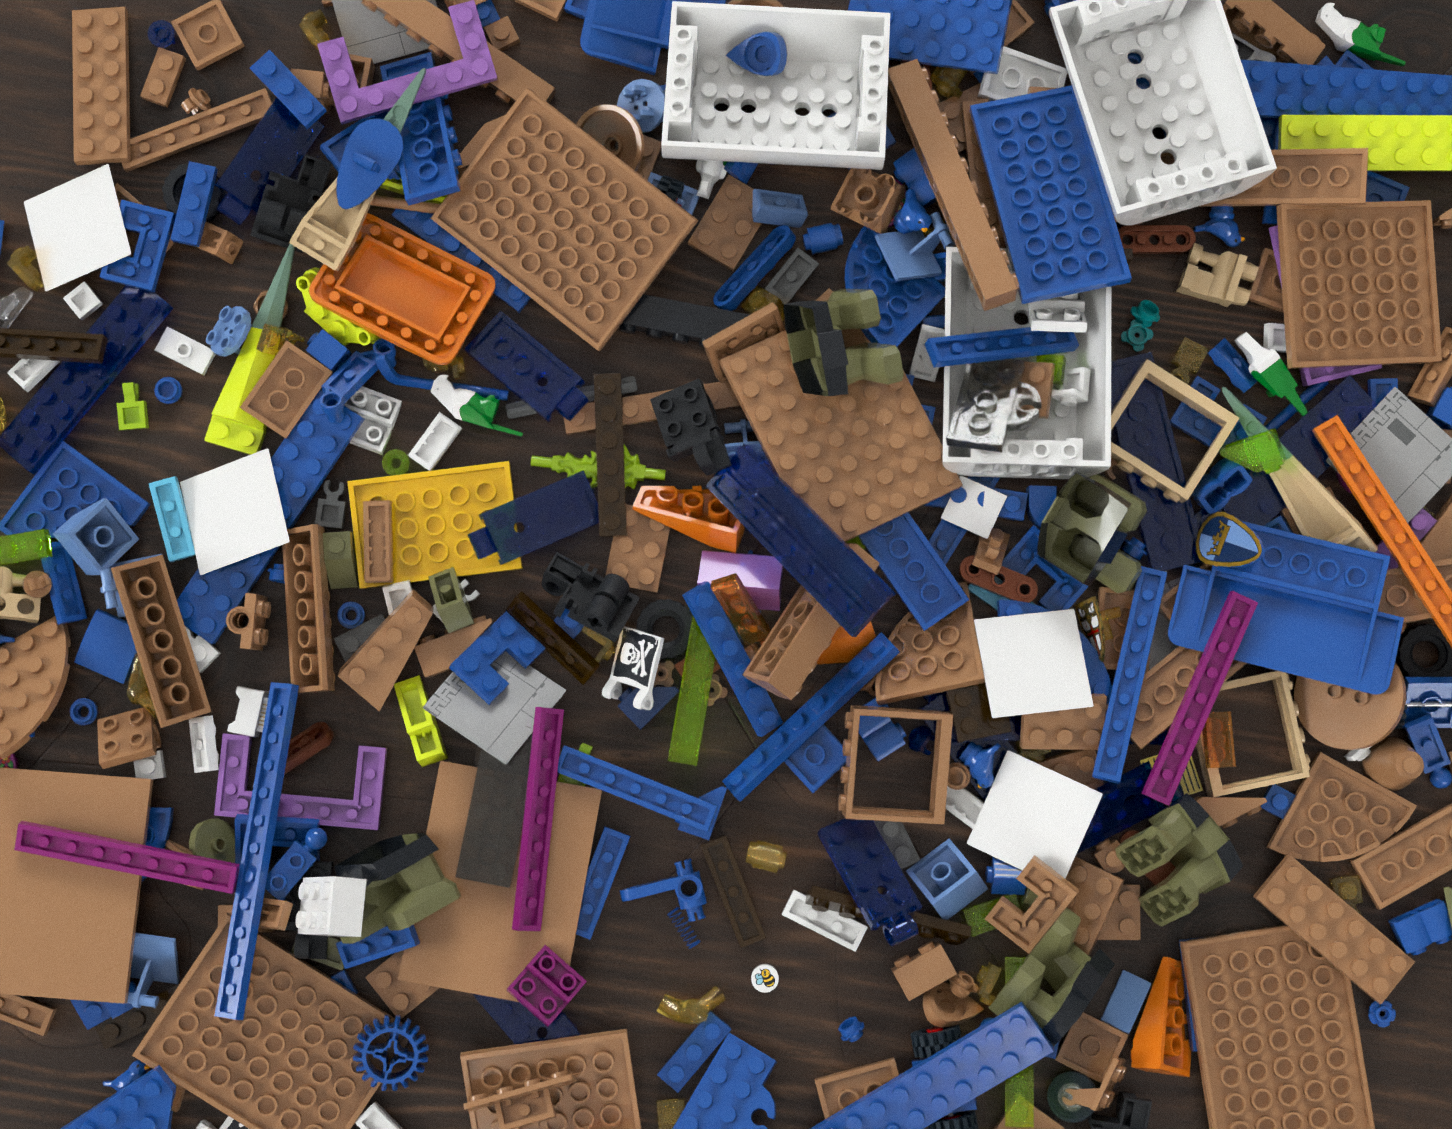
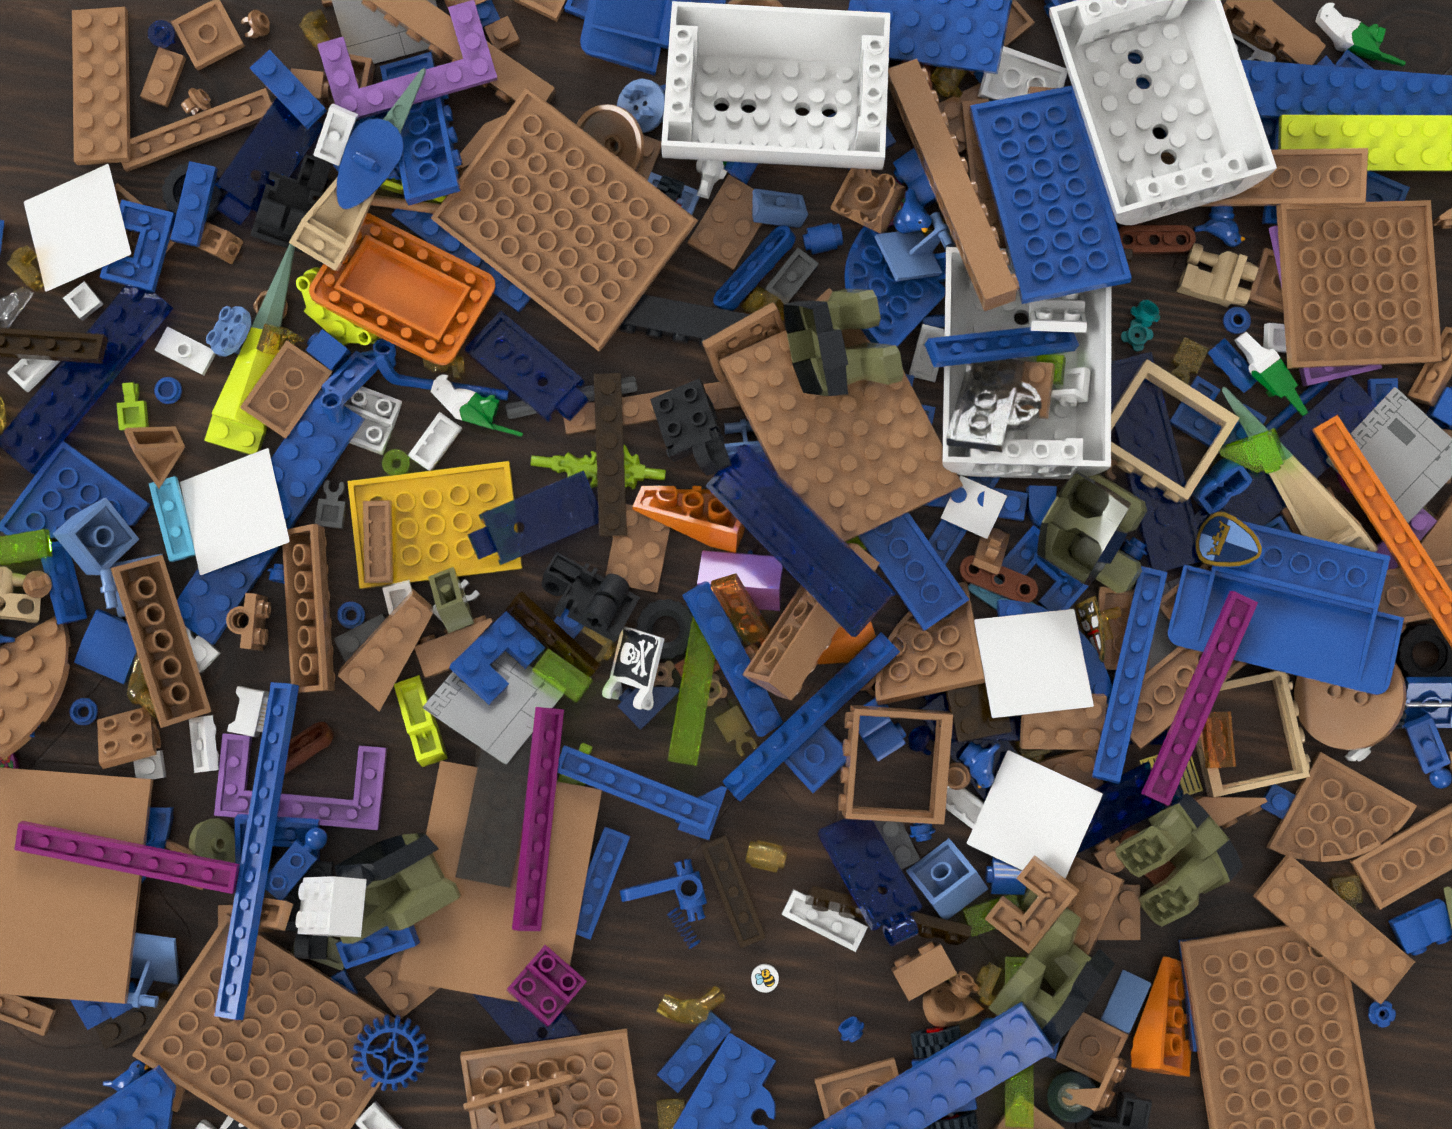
olive slope [323,531,359,589] -> none
blue piece [726,32,787,76] -> none
medium nougat cone [1362,737,1424,791] -> none
none -> medium nougat slope [124,426,185,489]
none -> medium nougat plate [241,10,270,39]
none -> white plate [313,103,358,166]
none -> clear neon green plate [532,649,593,703]
none -> clear yellow plate [714,705,757,756]
none -> blue plate [909,823,936,842]
none -> blue plate [1223,307,1251,334]

